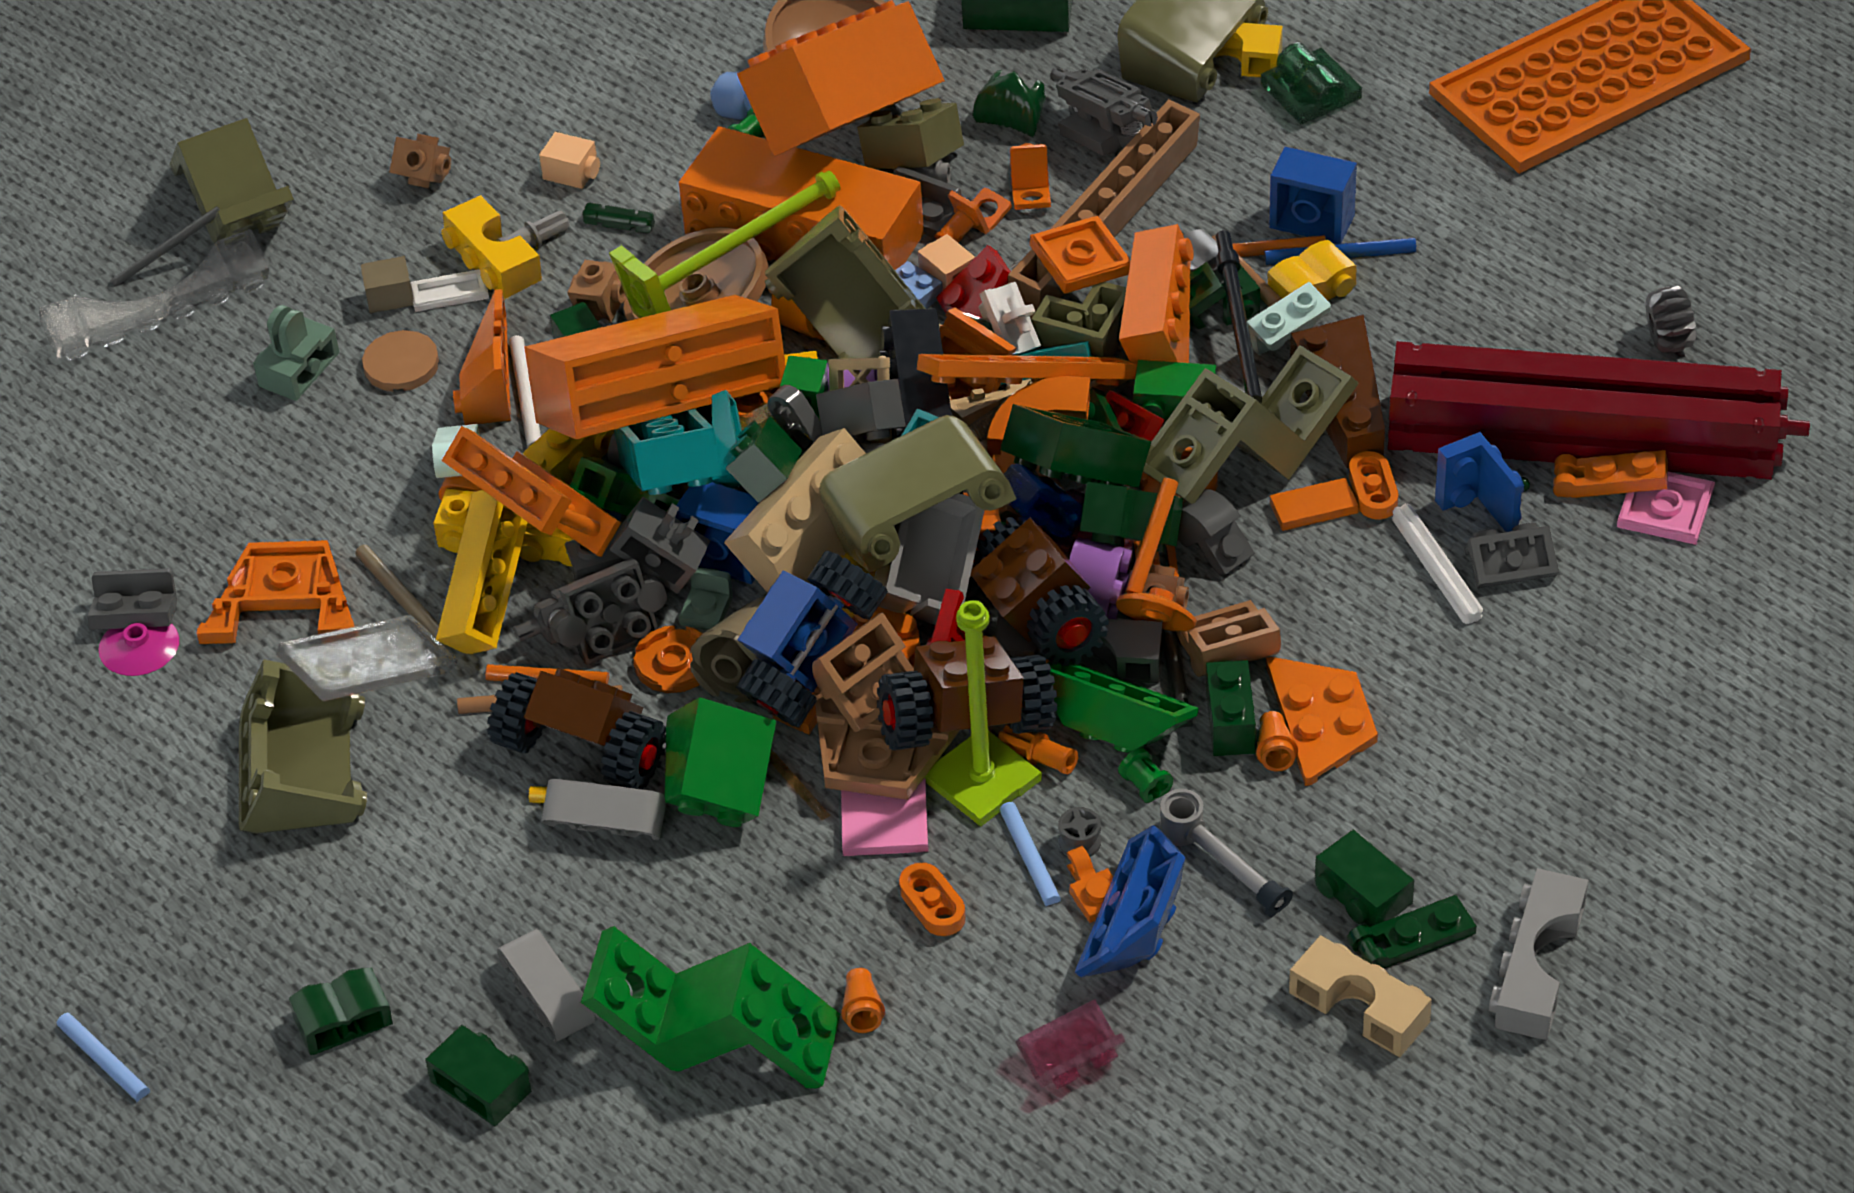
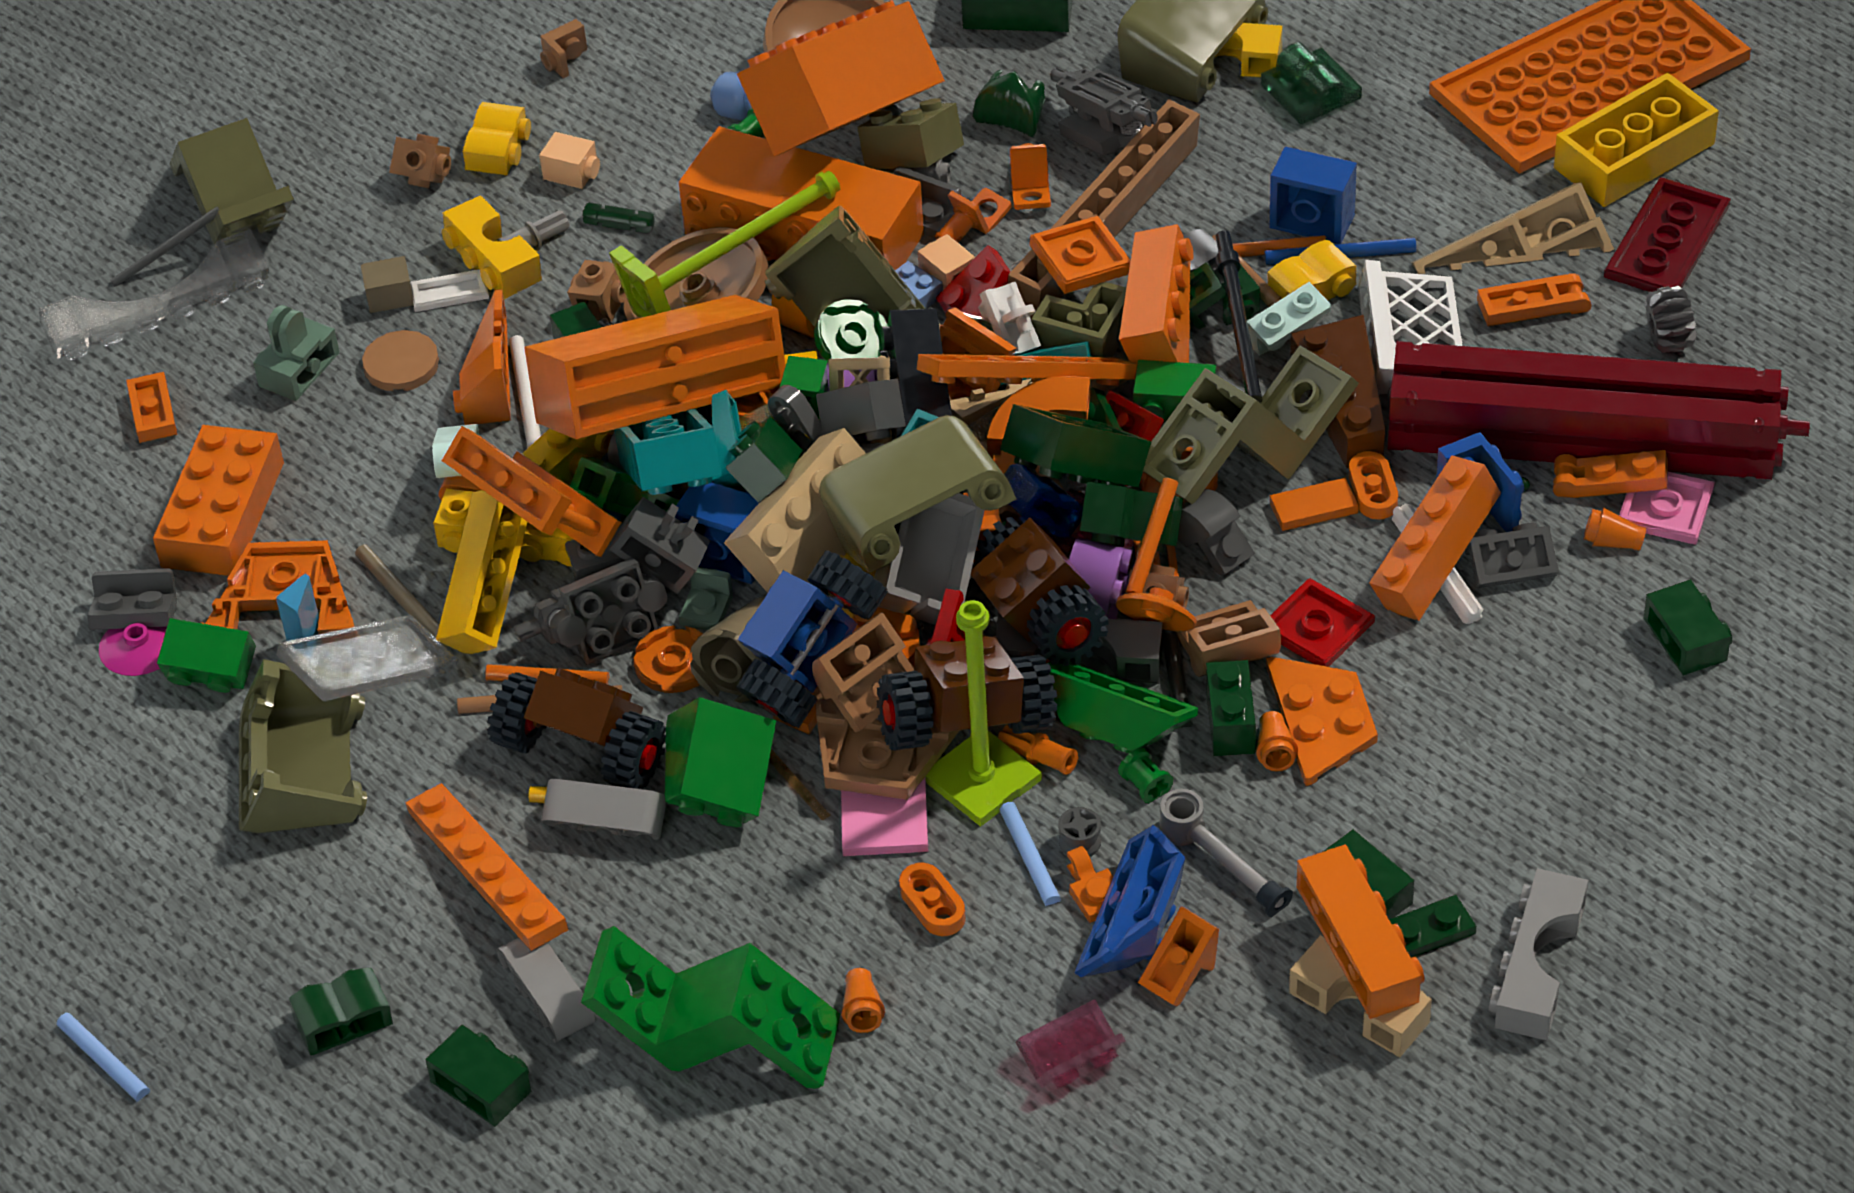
none -> orange plate [126,372,178,443]
none -> orange brick [153,425,284,576]
none -> green brick [157,618,256,693]
none -> dark azure slope [276,574,319,662]
none -> orange plate [405,783,568,951]
none -> yellow brick [463,102,531,175]
none -> medium nougat bracket [540,19,587,78]
none -> tile [814,299,888,363]
none -> orange slope [1138,906,1219,1006]
none -> red tile [1270,578,1375,667]
none -> orange brick [1296,844,1425,1019]
none -> white fence [1358,260,1462,394]
none -> orange brick [1369,455,1501,621]
none -> tan wedge [1411,183,1614,274]
none -> orange plate [1477,273,1592,326]
none -> yellow brick [1554,72,1719,207]
none -> orange cone [1583,507,1646,551]
none -> dark red tile [1604,177,1731,292]
none -> dark green brick [1643,579,1732,676]

